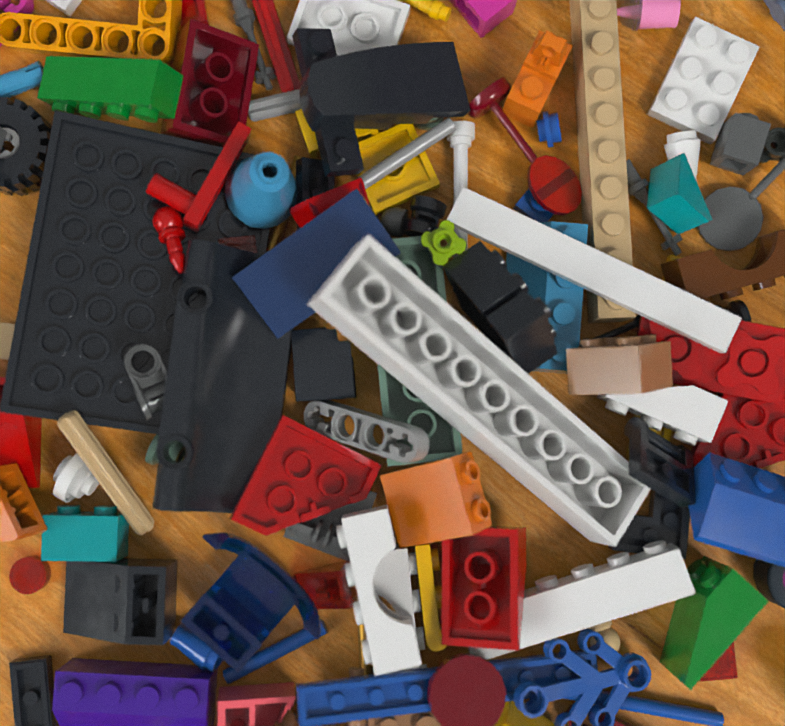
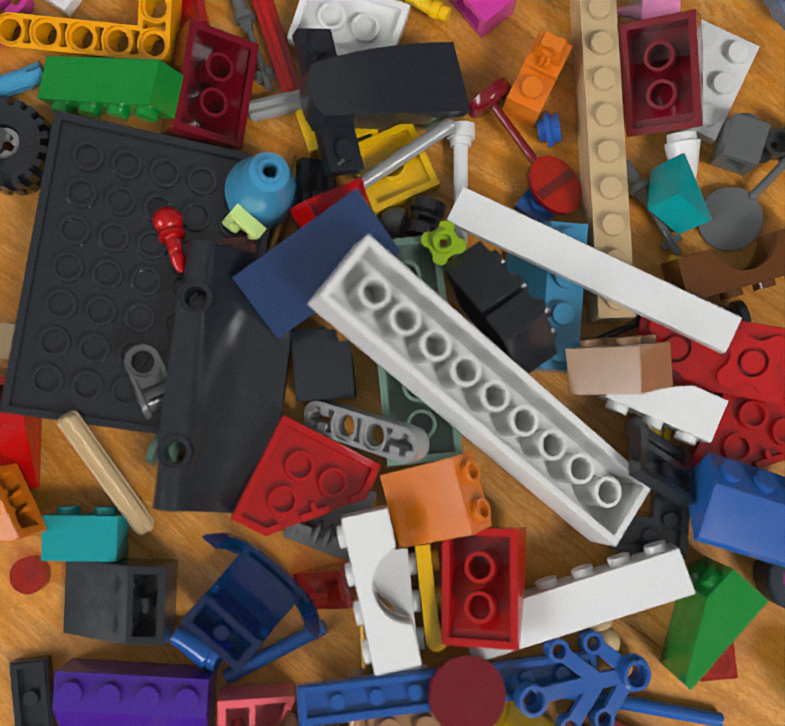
white plate [53,453,99,503] -> none
red piece [146,121,252,233] -> none
none -> yellowish green tile [222,203,267,240]
none -> dark red slope [619,9,703,137]

